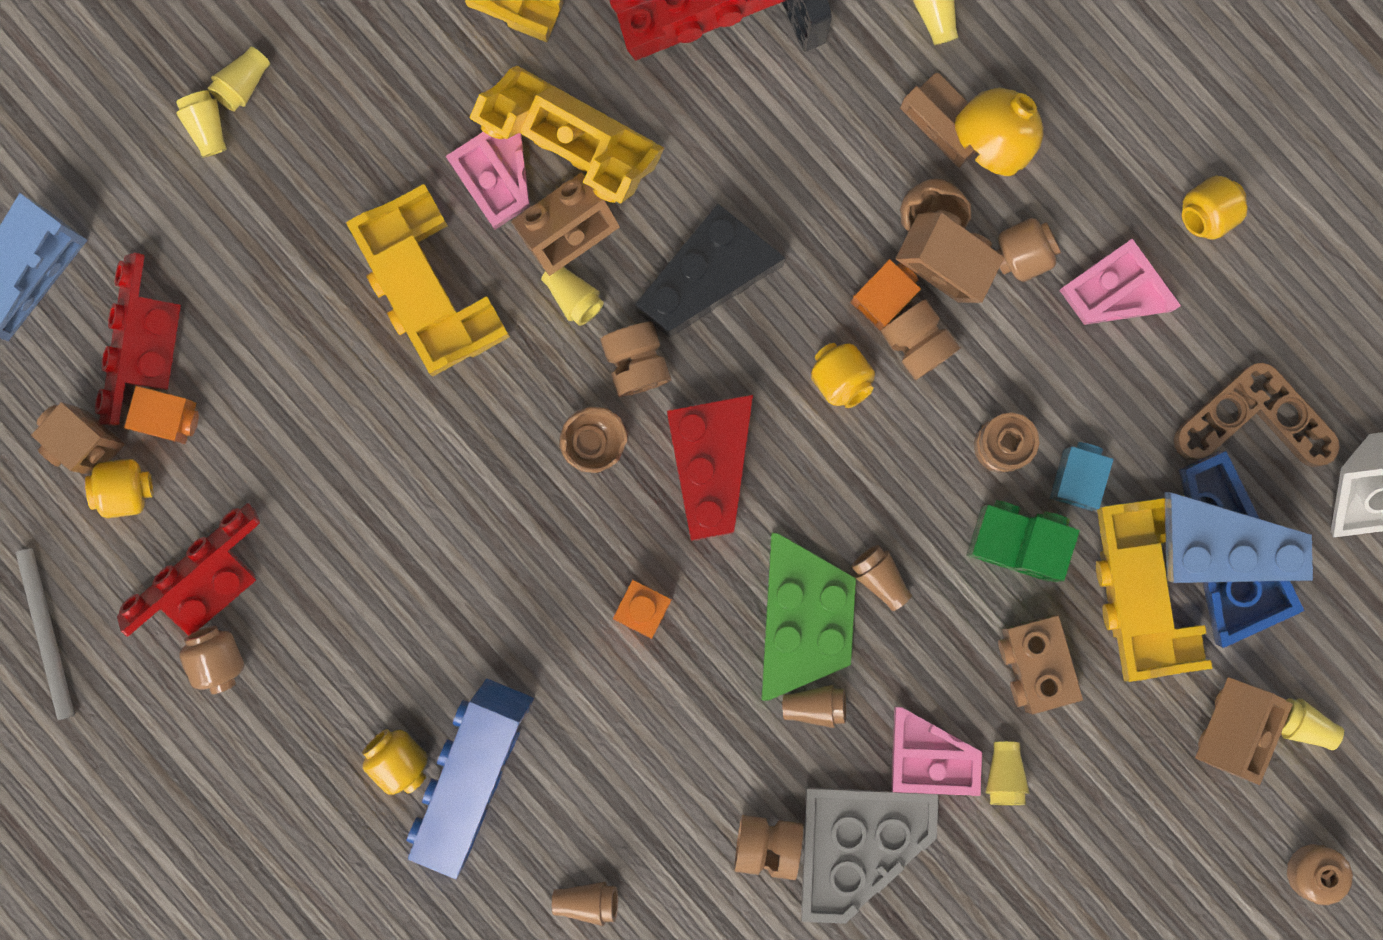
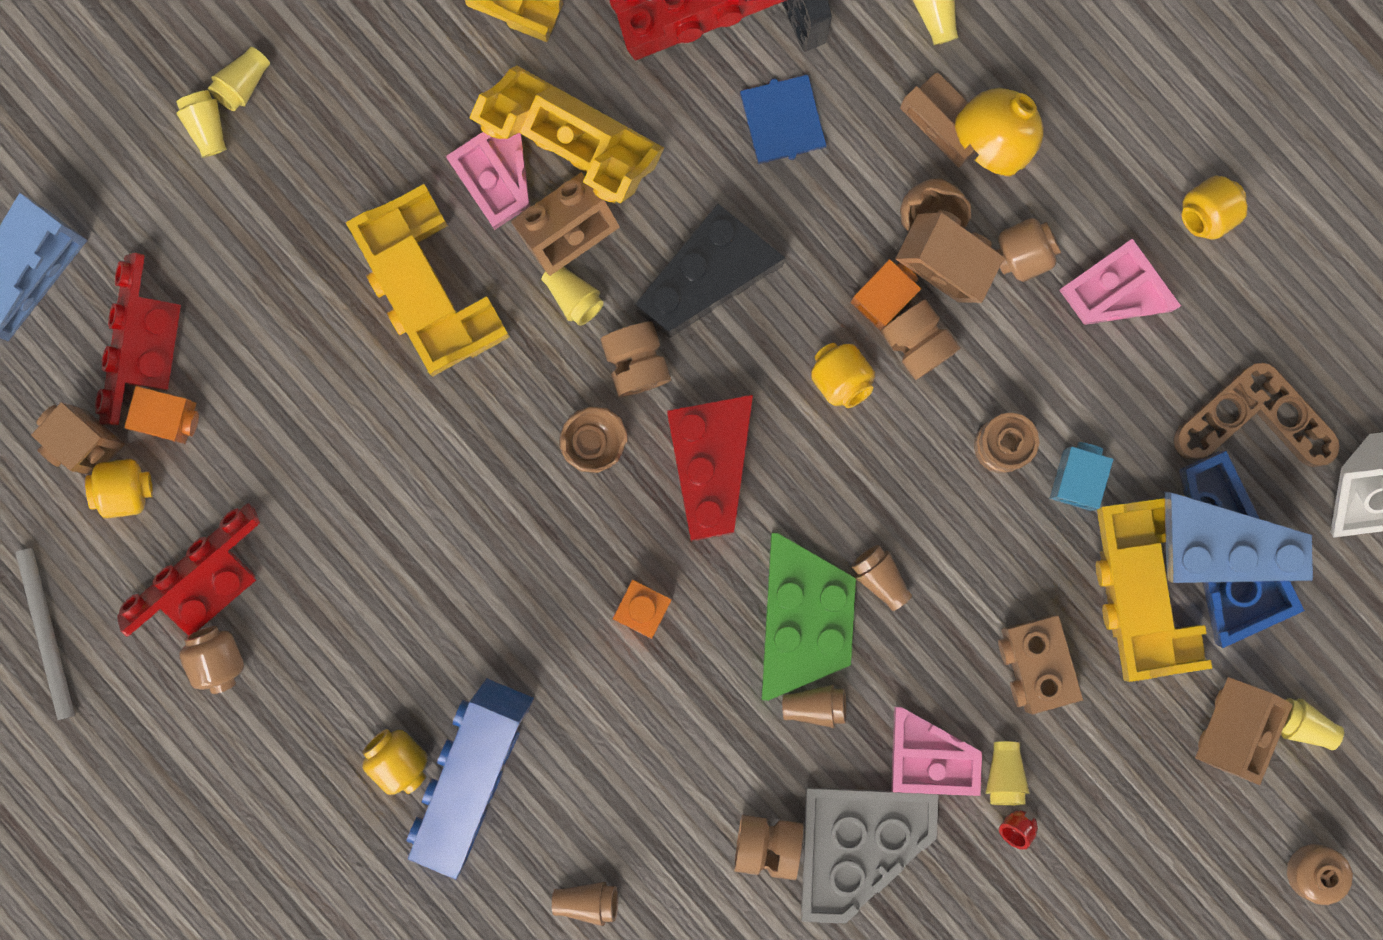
green brick [966,500,1080,582] -> none
none -> blue piece [740,75,826,164]
none -> red hinge [999,810,1038,850]

